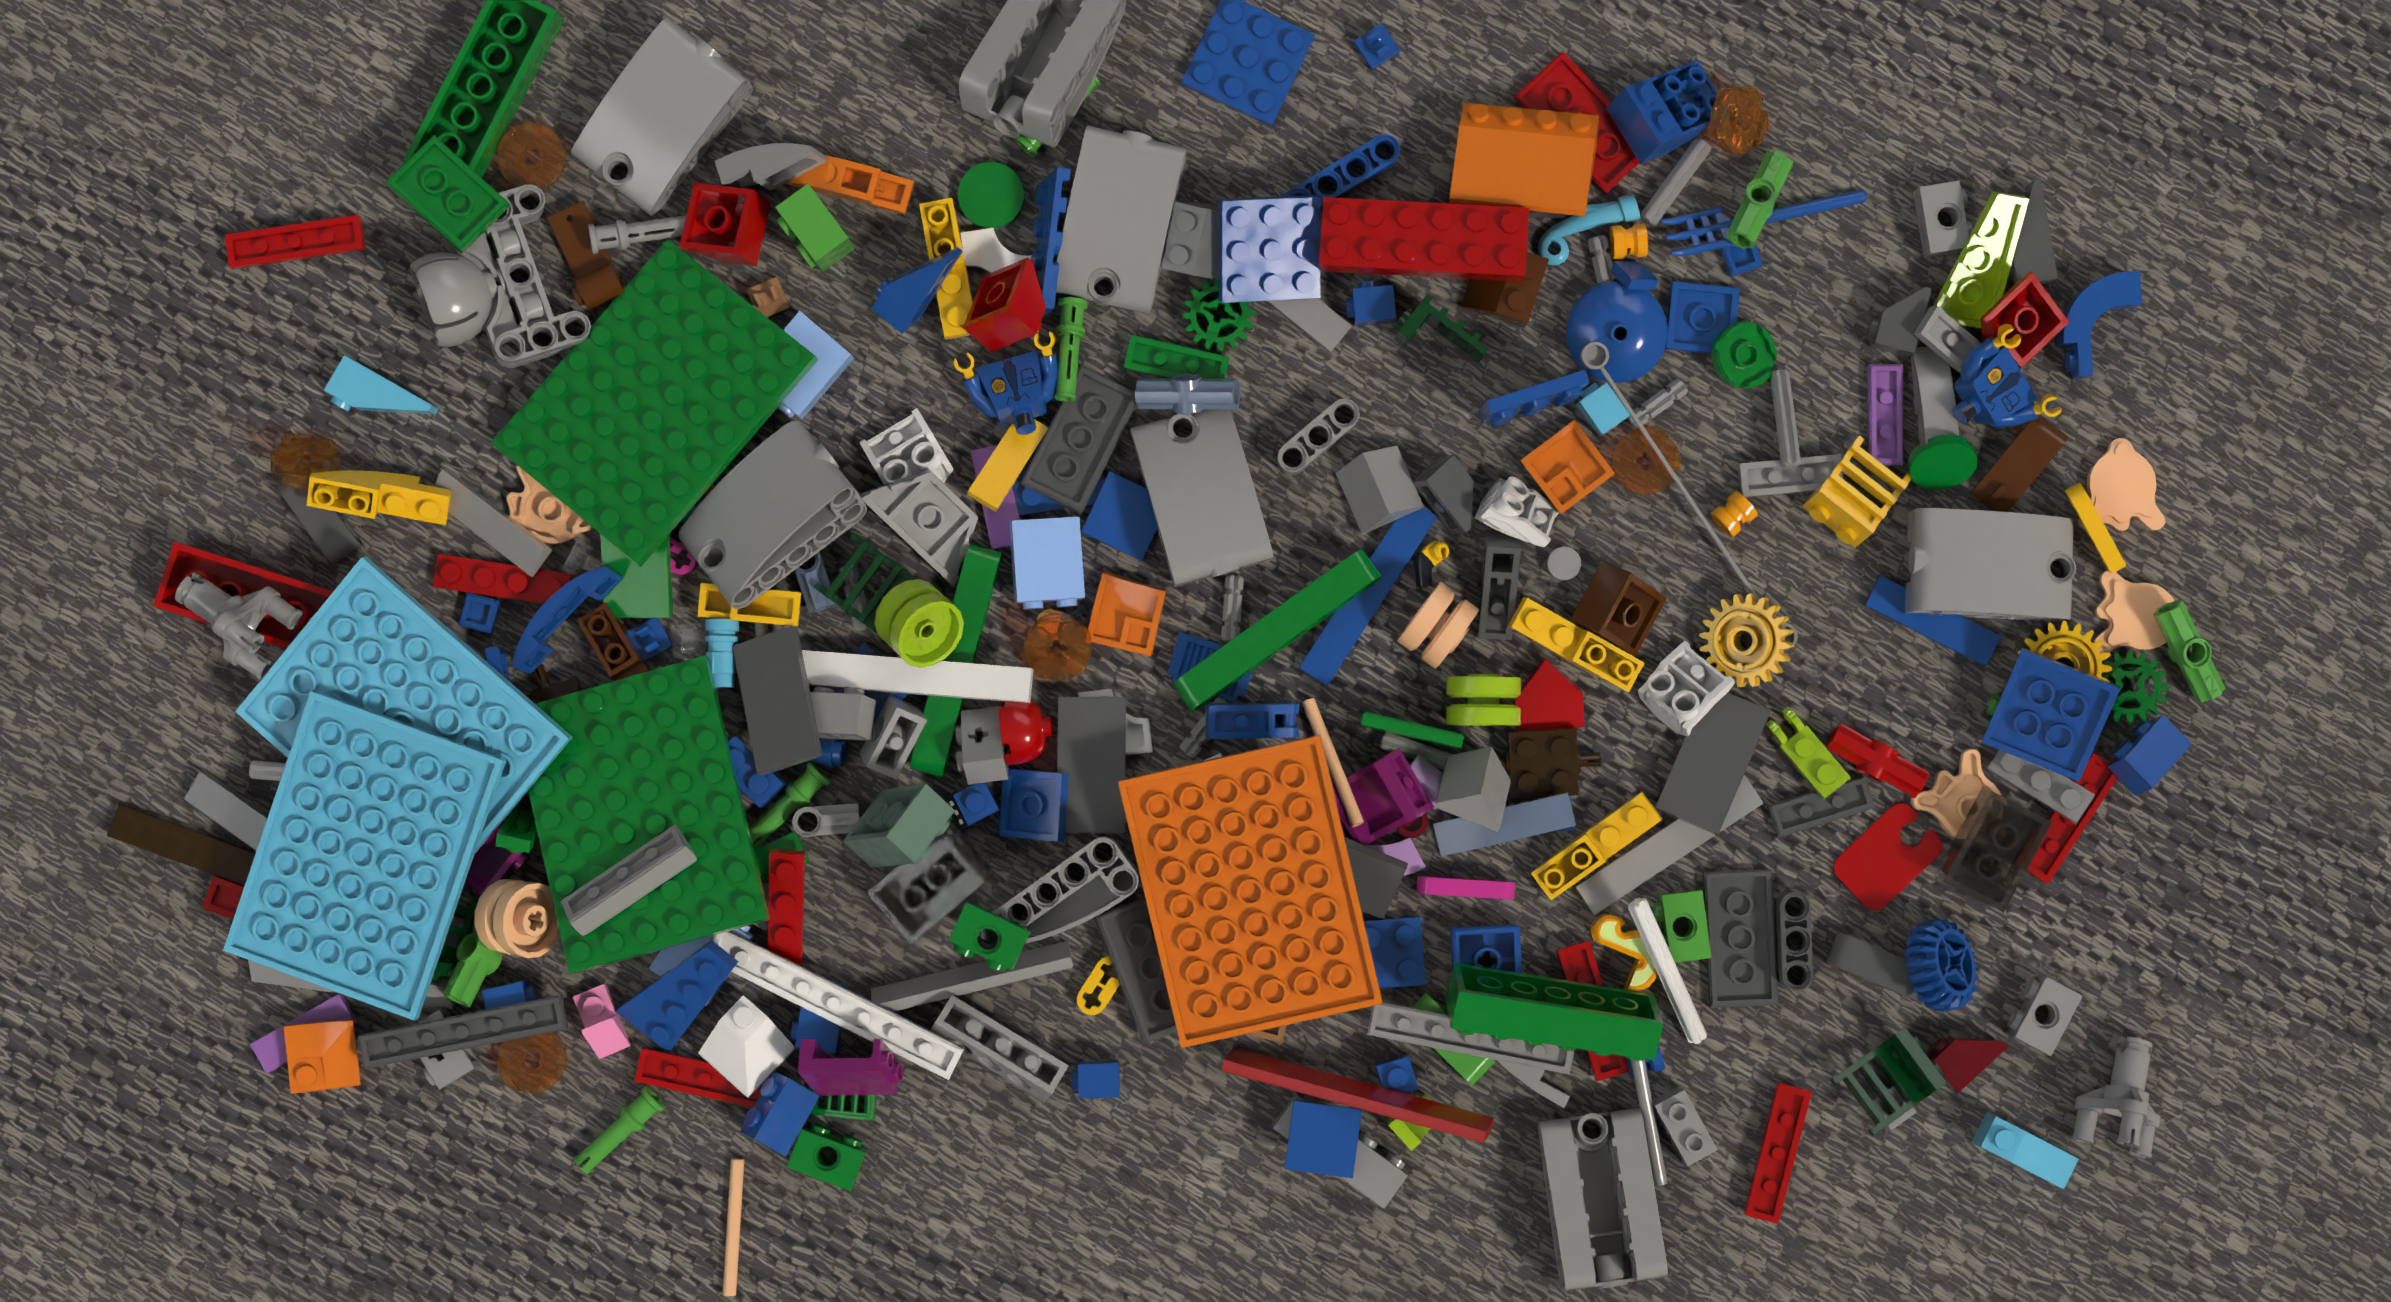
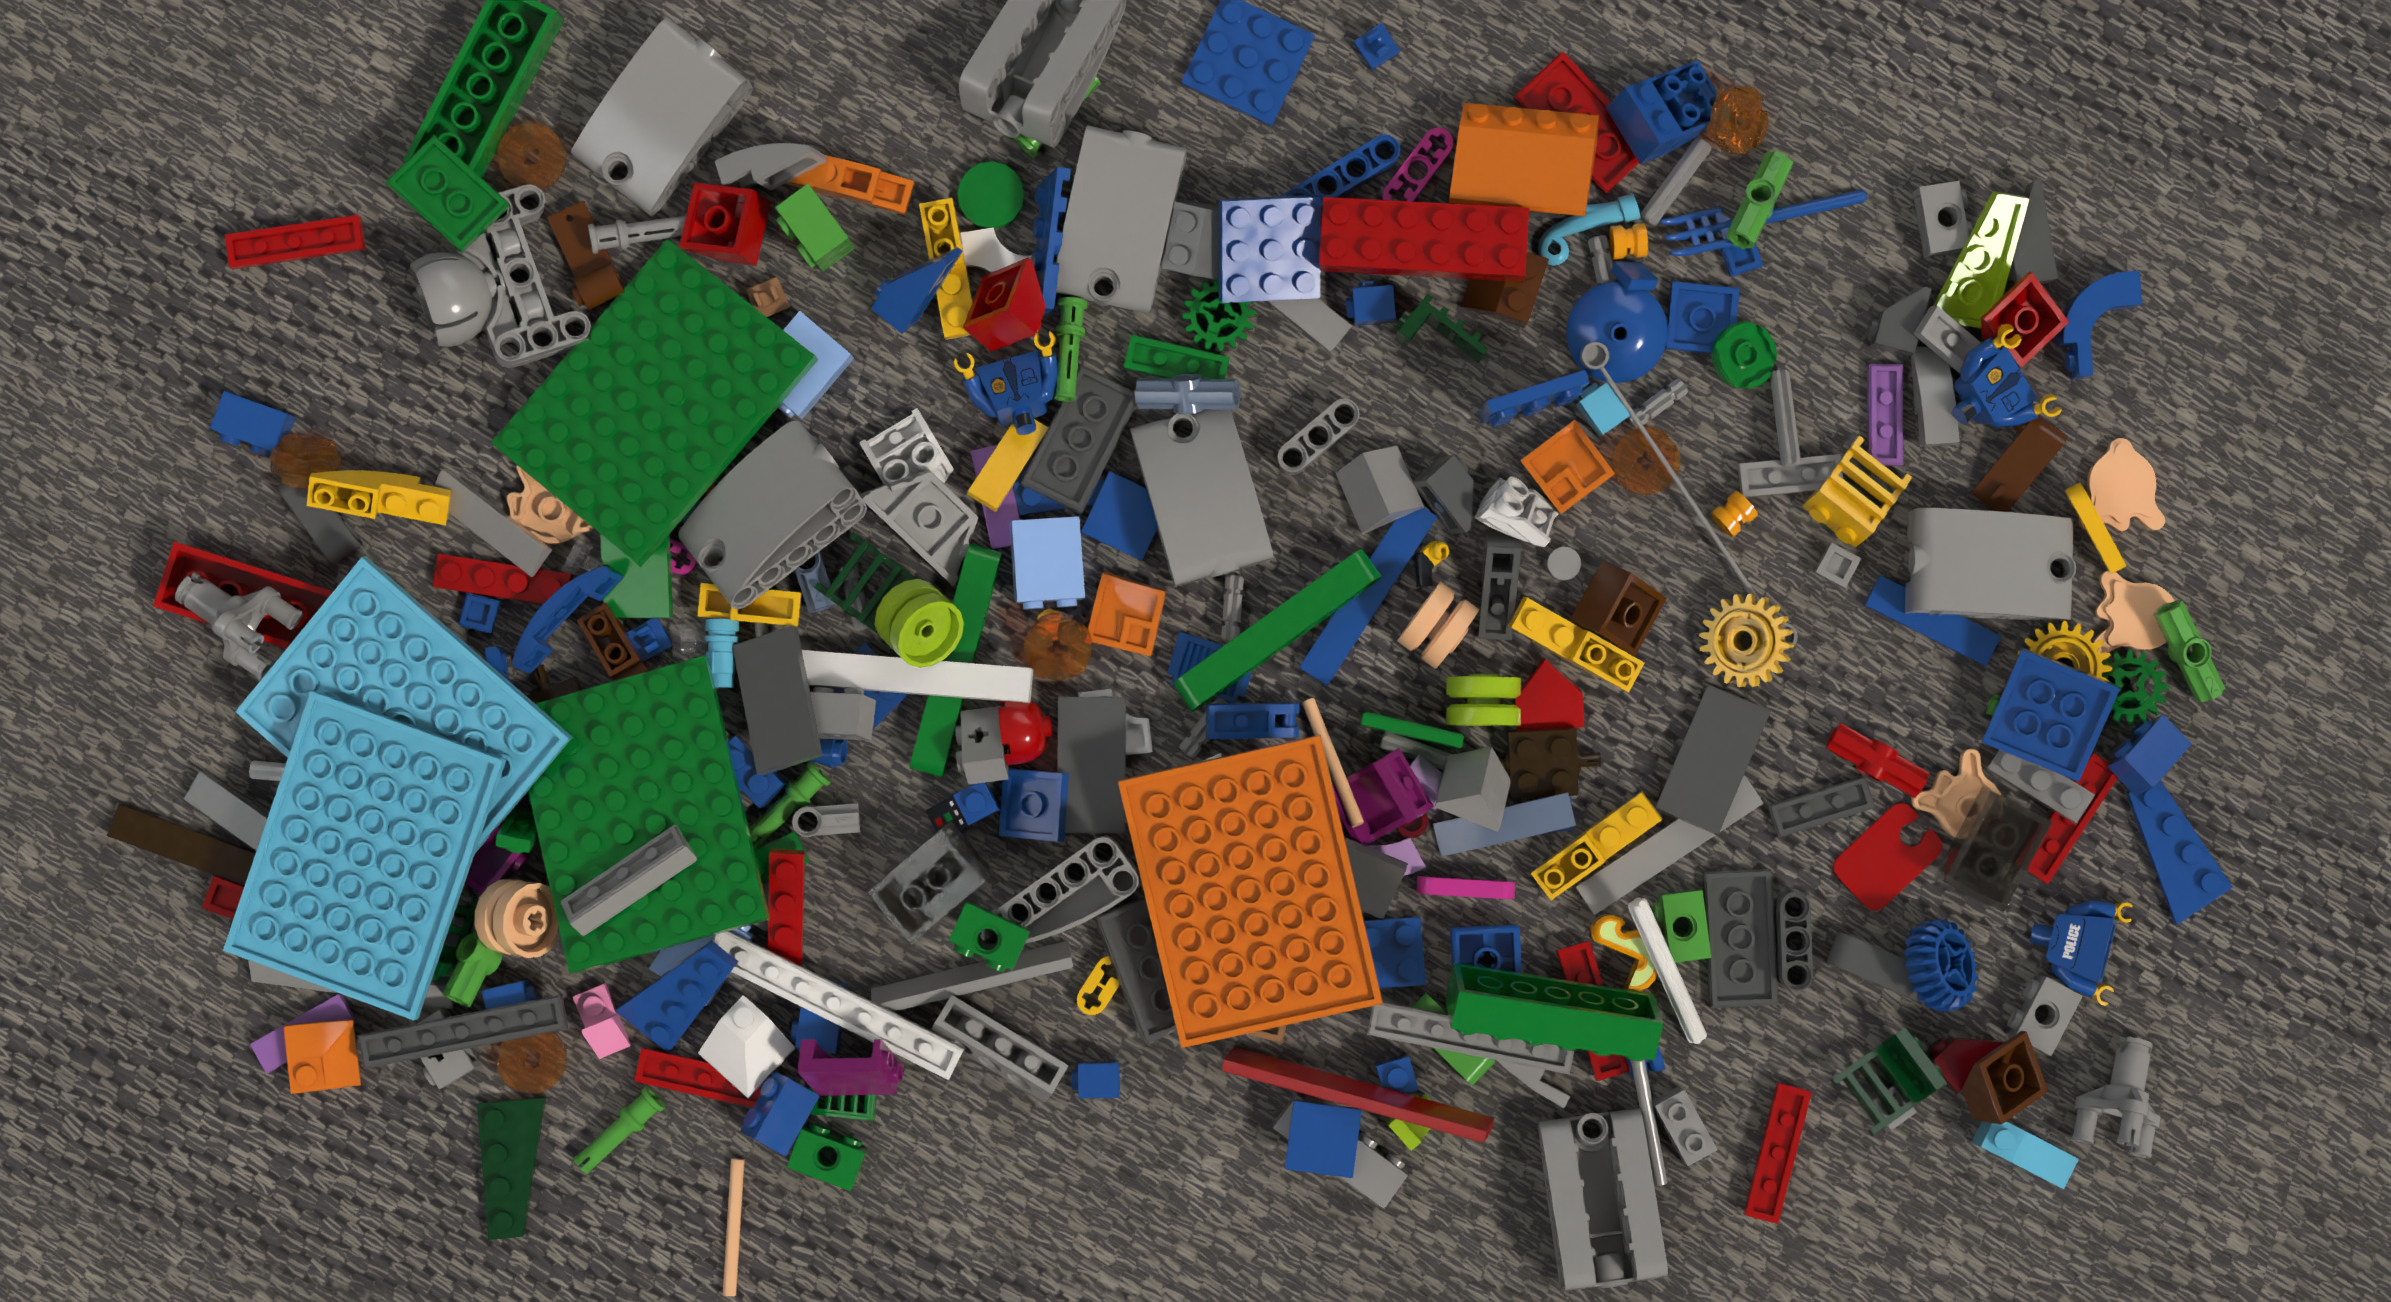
medium azure slope [324,355,439,415] -> none
sand green brick [843,784,955,868] -> none
light grey brick [859,694,927,779] -> none
white slope [1638,641,1734,737] -> none
lime hinge [1765,707,1851,800] -> none
green tile [1908,434,1977,490] -> none
none -> blue brick [210,391,296,458]
none -> dark green wing [477,1097,547,1240]
none -> dark pink beam [1382,128,1453,202]
none -> light grey plate [1814,542,1861,589]
none -> reddish brown slope [1962,1031,2048,1125]
none -> blue torso [2030,900,2132,1006]
none -> blue wing [2125,780,2233,925]

